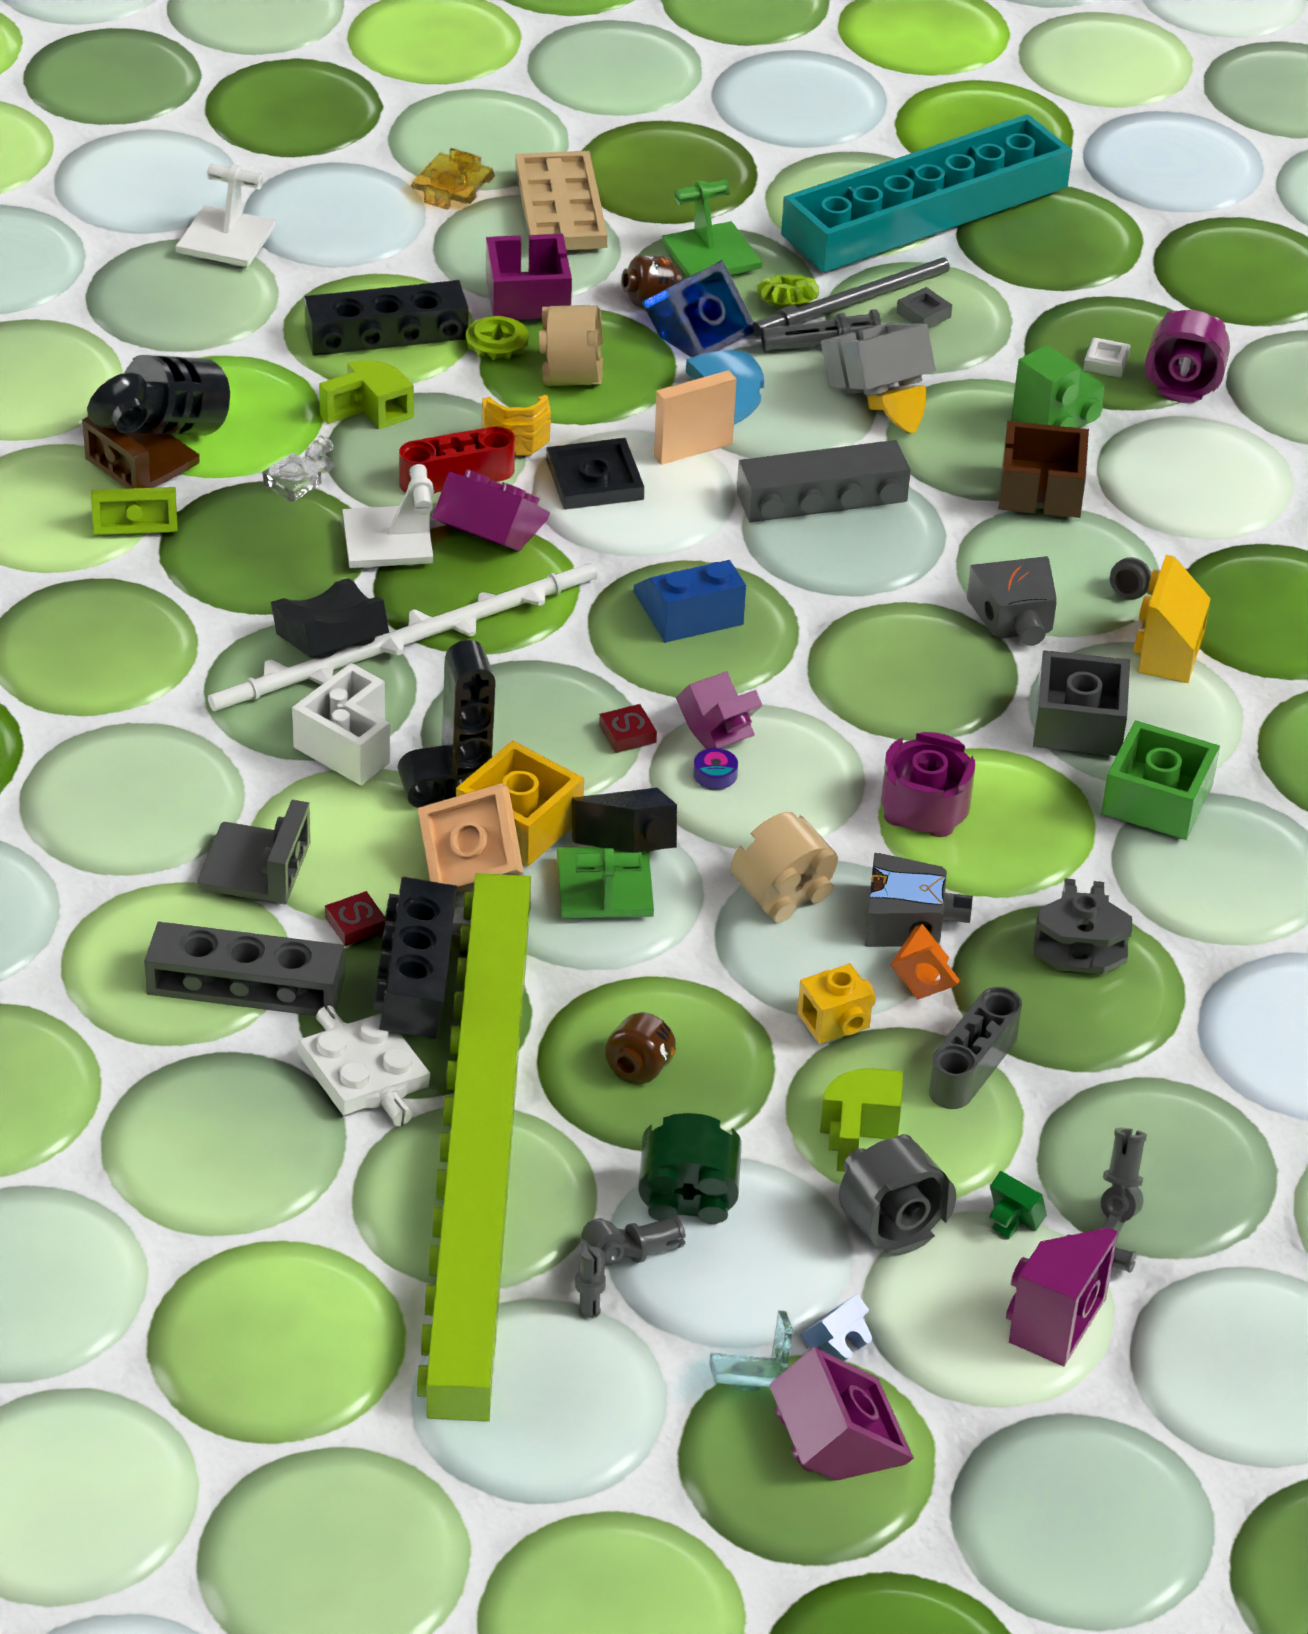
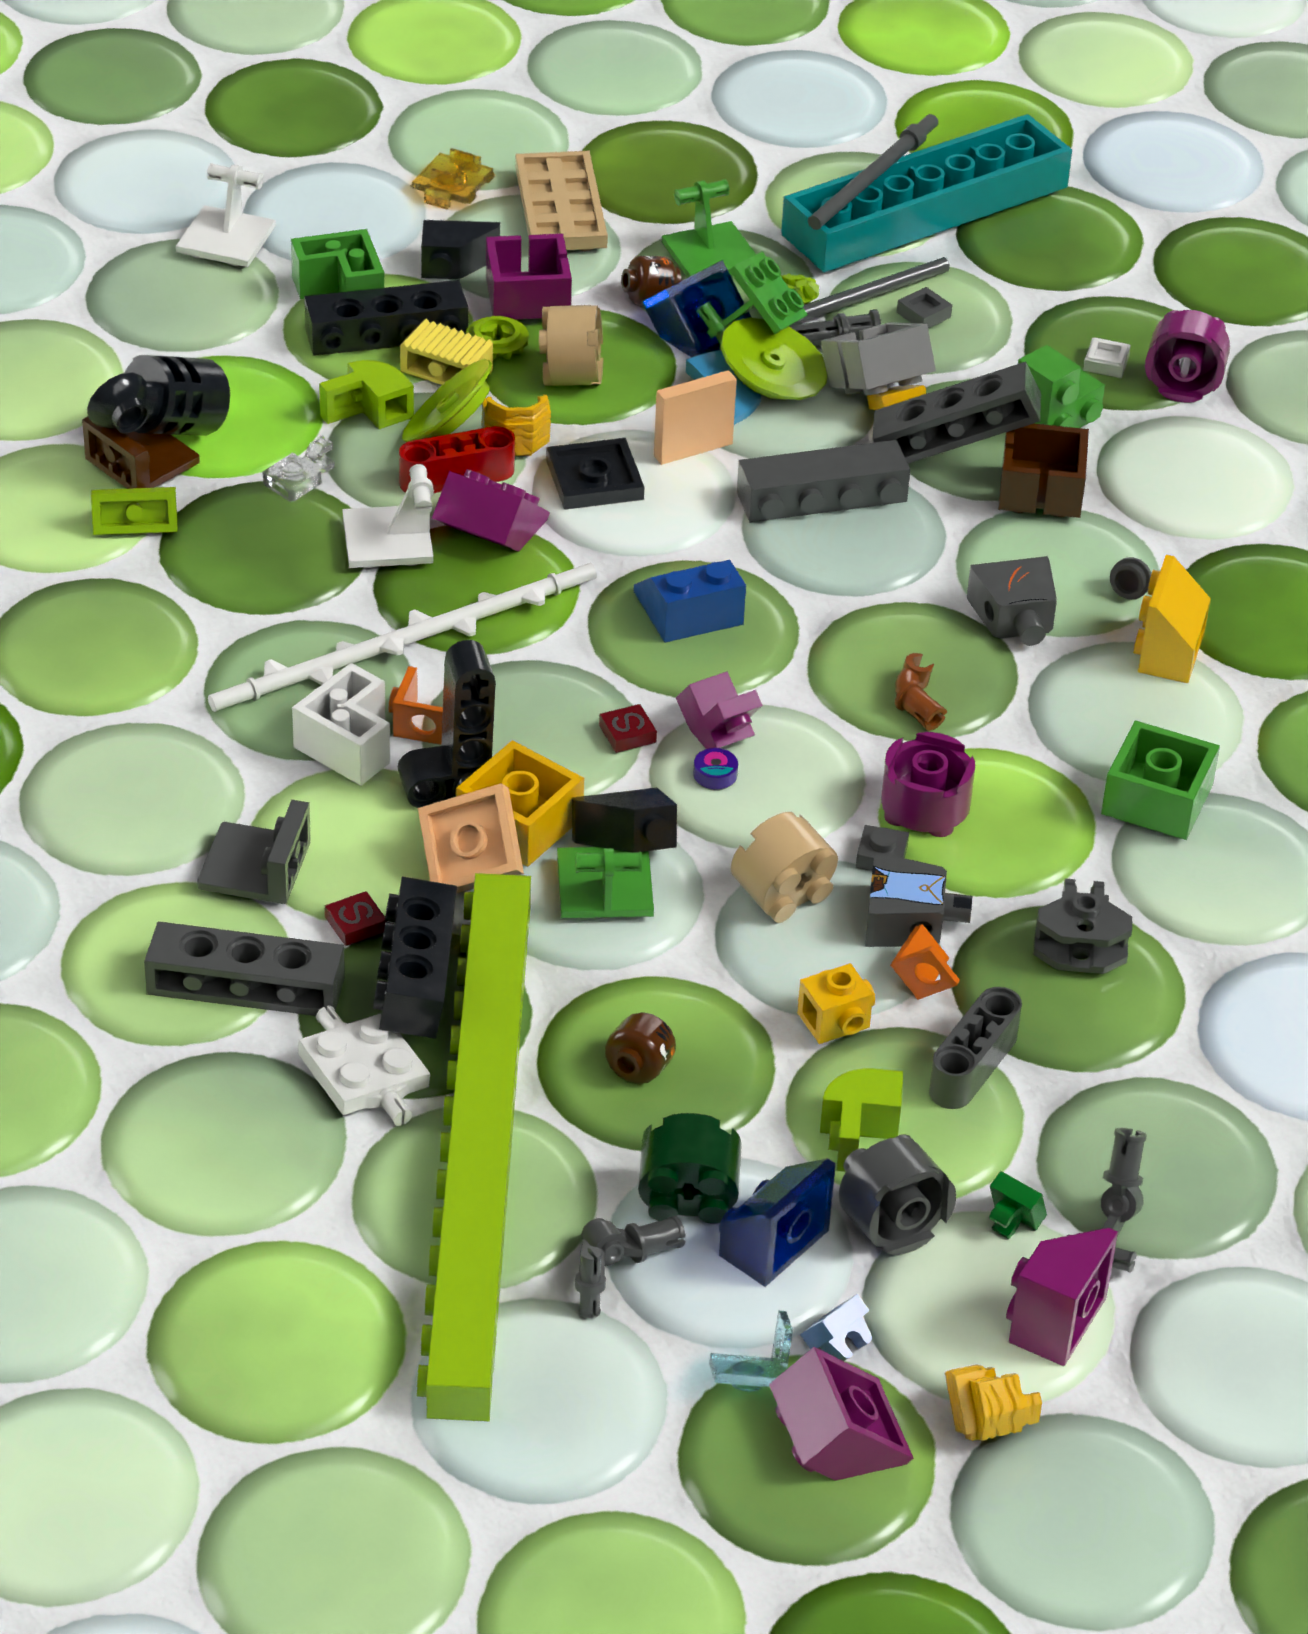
black brick [271,578,389,658] -> none
dark grey brick [1033,650,1130,756] -> none
none -> bright green brick [291,229,385,299]
none -> orange bracket [389,666,443,745]
none -> light yellow brick [400,319,493,385]
none -> lime piece [402,359,492,442]
none -> black slope [421,220,500,279]
none -> bright green plate [696,252,808,345]
none -> clear blue slope [719,1158,836,1287]
none -> lime piece [720,317,827,400]
none -> dark grey bar [808,114,938,230]
none -> dark grey plate [856,825,909,871]
none -> dark grey brick [873,361,1041,463]
none -> dark orange piece [894,653,947,731]
none -> yellow hair [945,1364,1042,1441]

